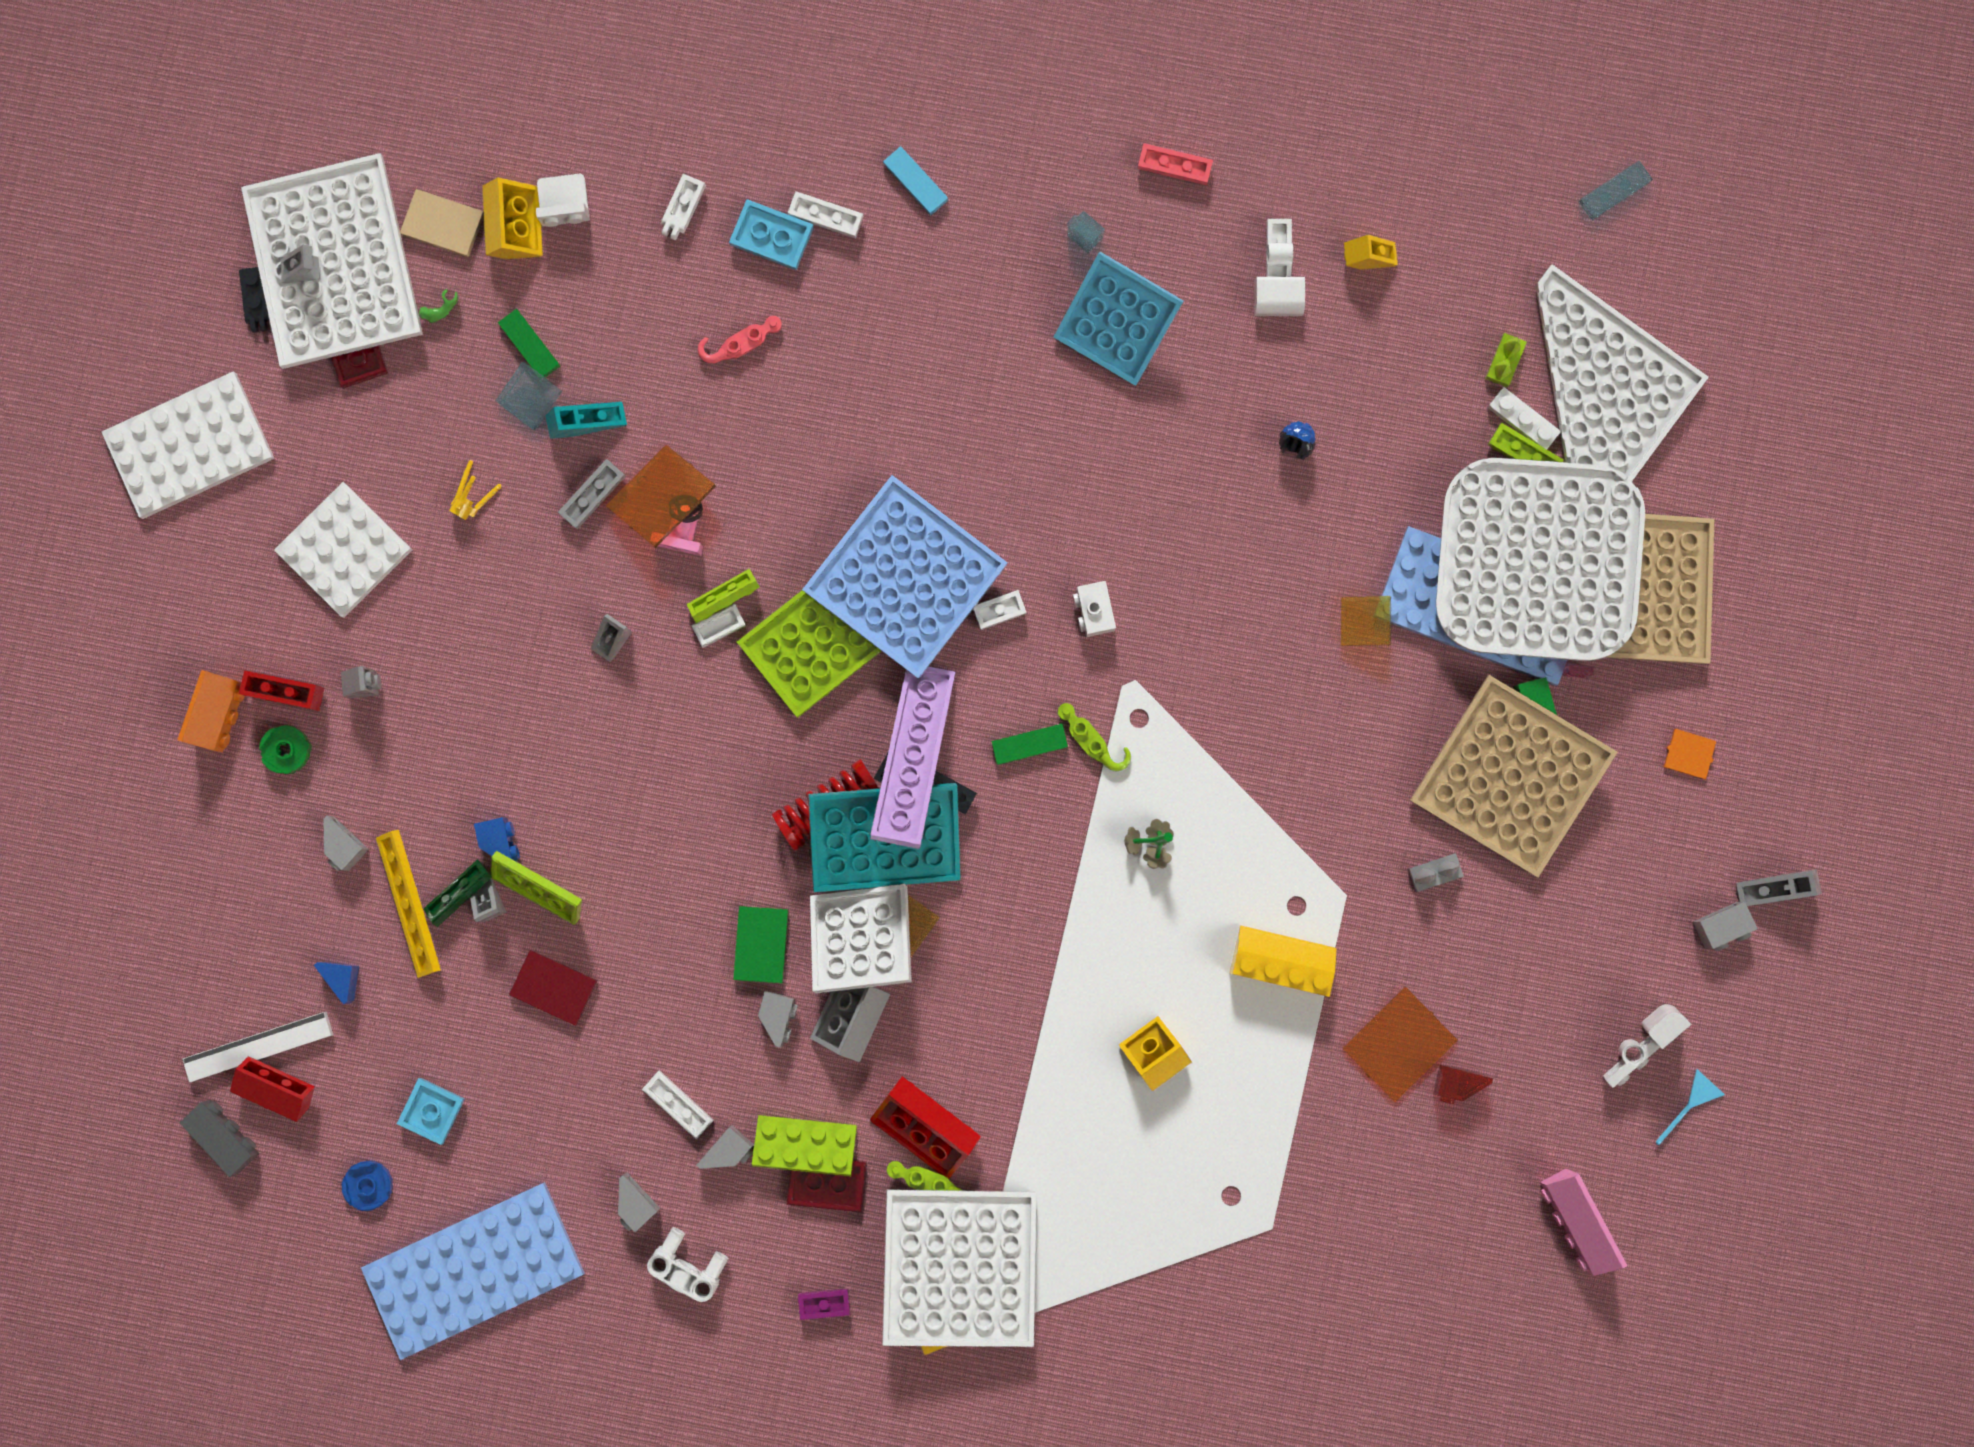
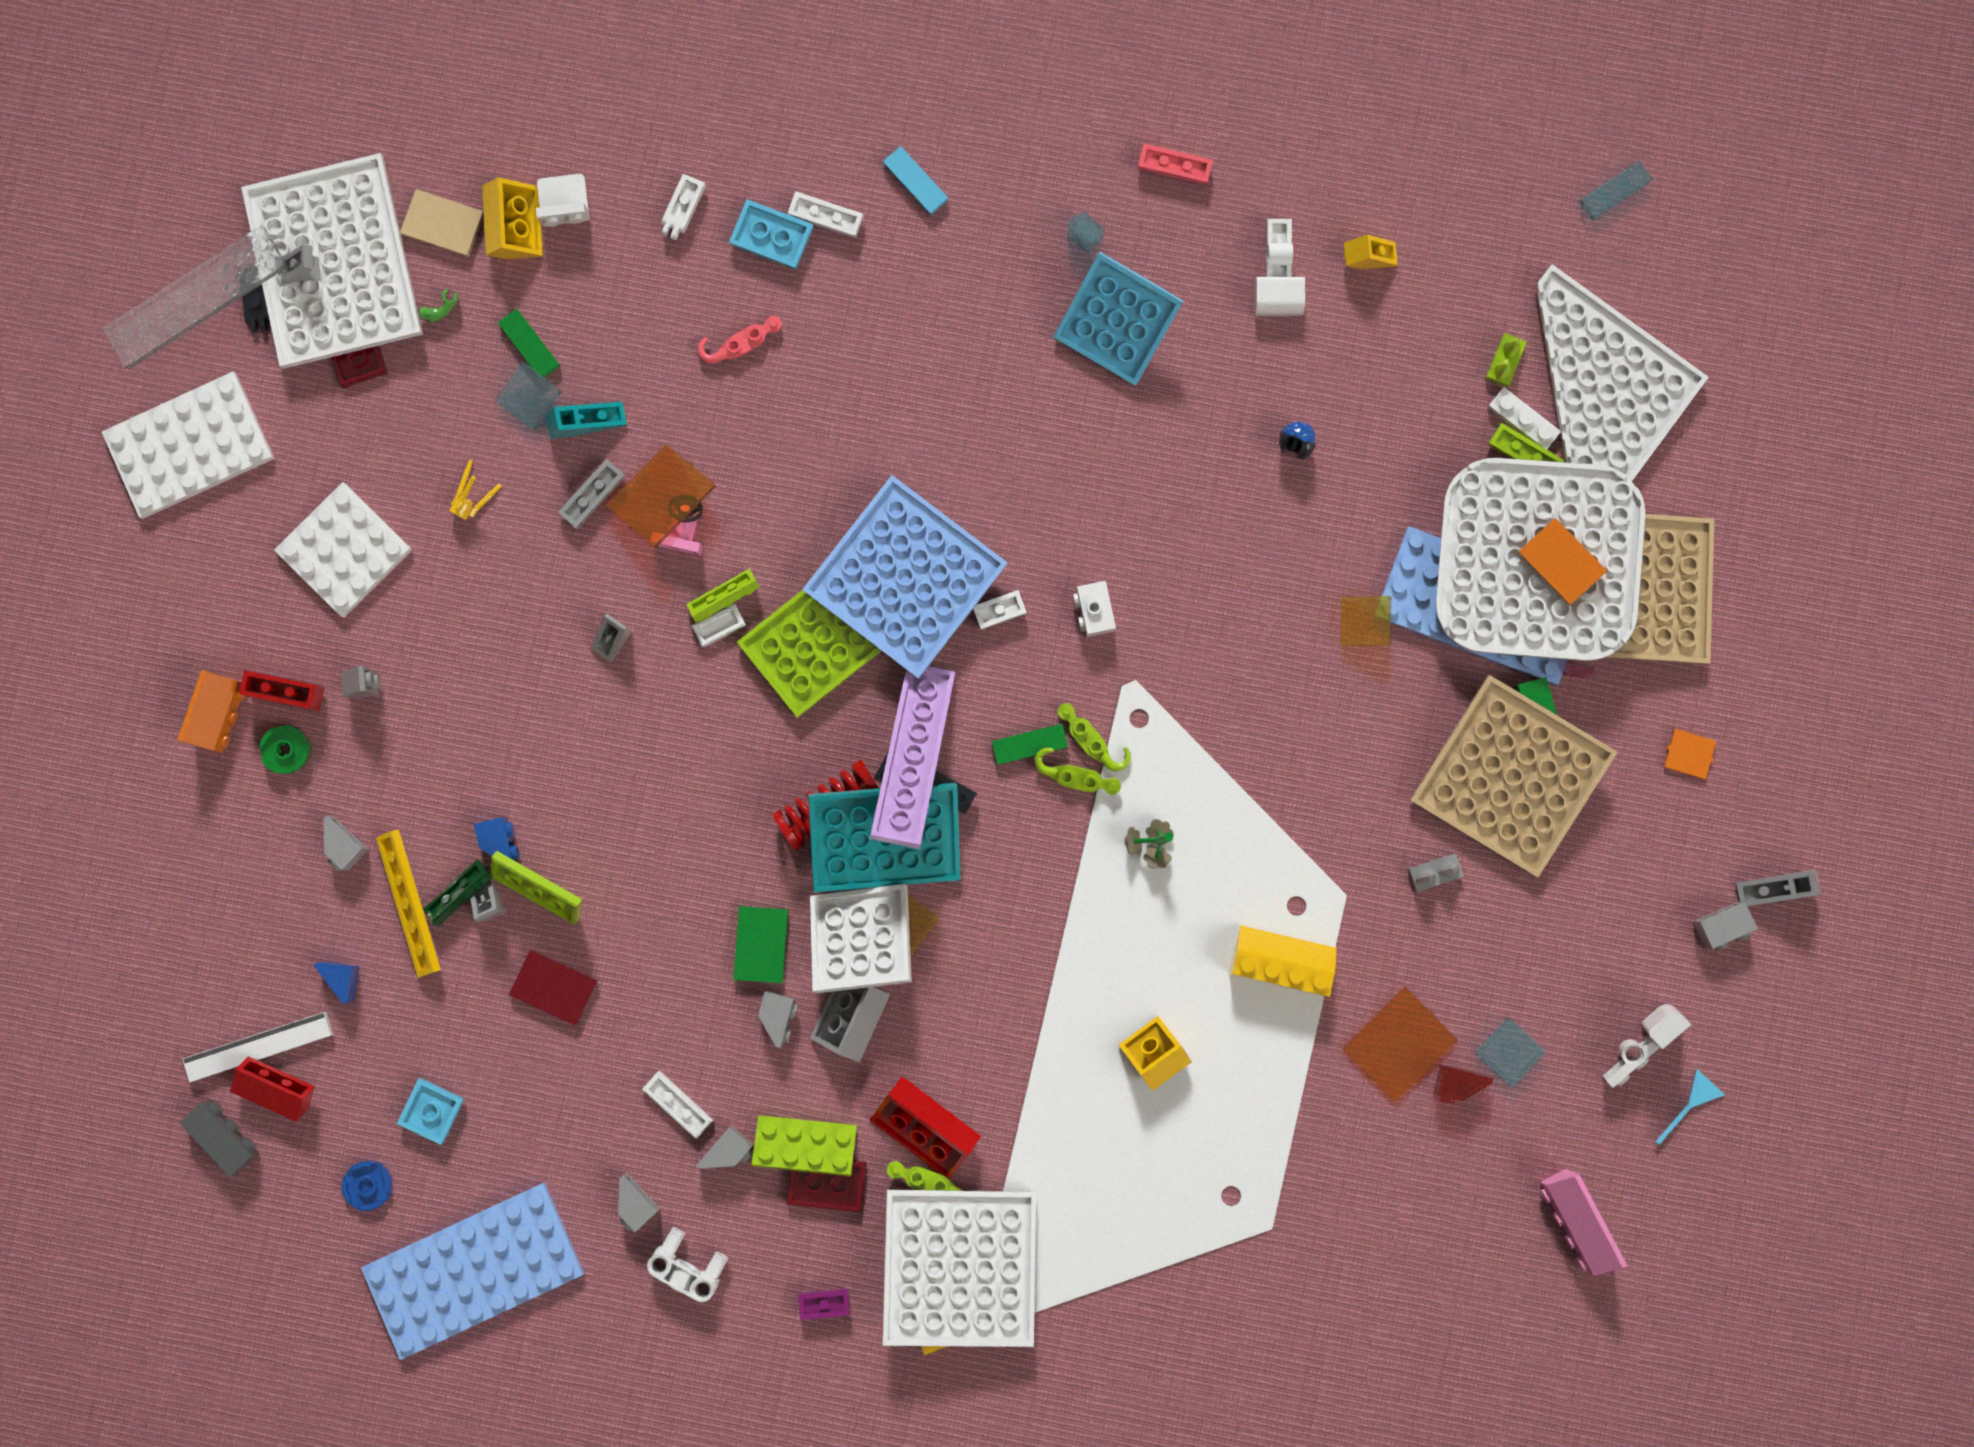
none -> clear plate [103,225,288,370]
none -> lime piece [1035,748,1121,795]
none -> clear light blue tile [1475,1017,1546,1088]
none -> orange tile [1518,518,1607,606]

